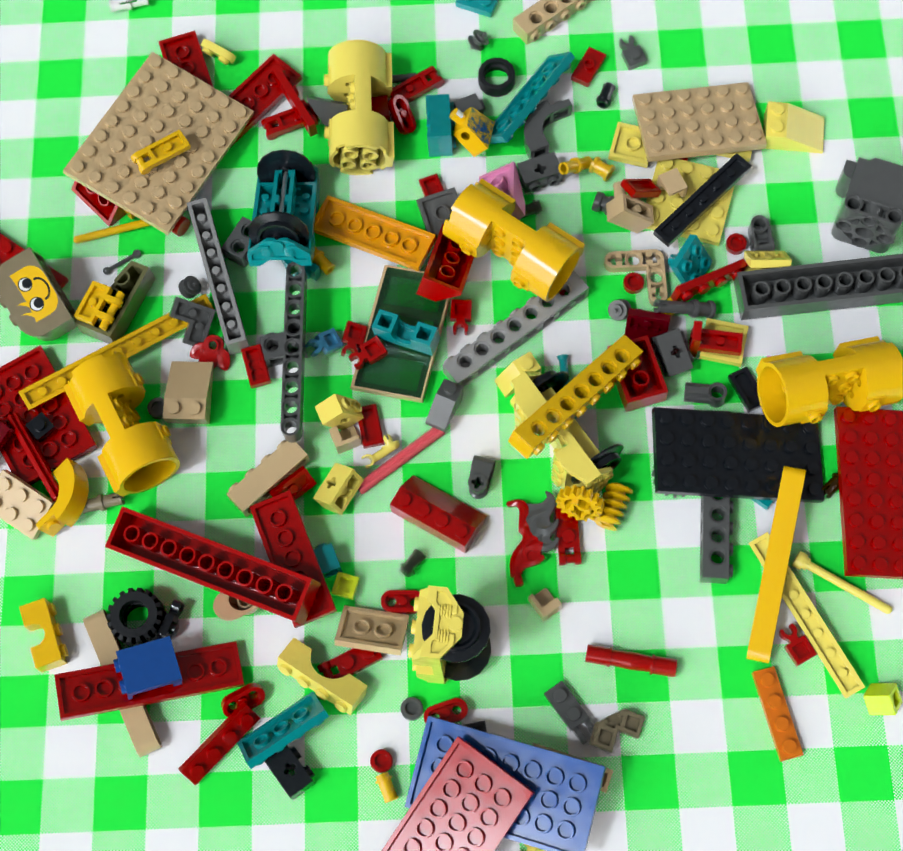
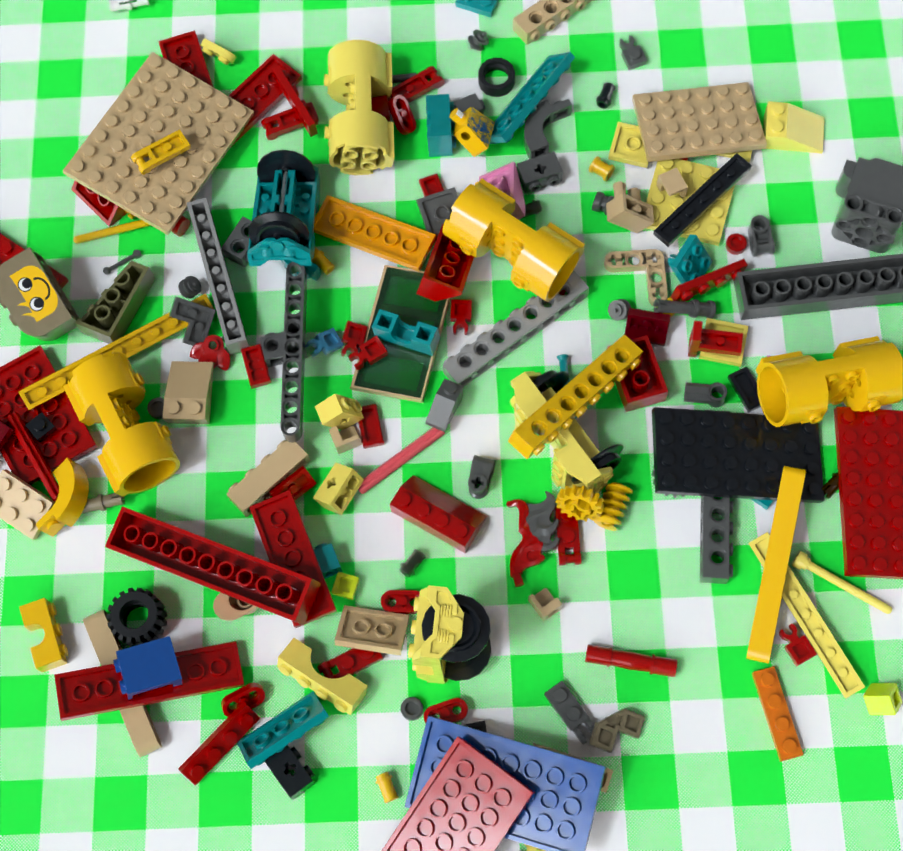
yellow plate [73,281,125,331] -> none
black plate [158,599,185,638] -> none
dark grey slope [307,95,348,126] -> none
light yellow piece [361,434,400,469] -> none
red tile [370,749,393,773] -> none
light yellow slope [494,352,541,398] -> none
yellow pin [558,156,593,175] -> none
red plate [571,47,606,88] -> none
red tile [620,179,662,198] -> none
red tile [623,272,644,294] -> none
dark grey brick [651,328,694,377] -> none
light yellow bracket [743,251,792,271] -> none

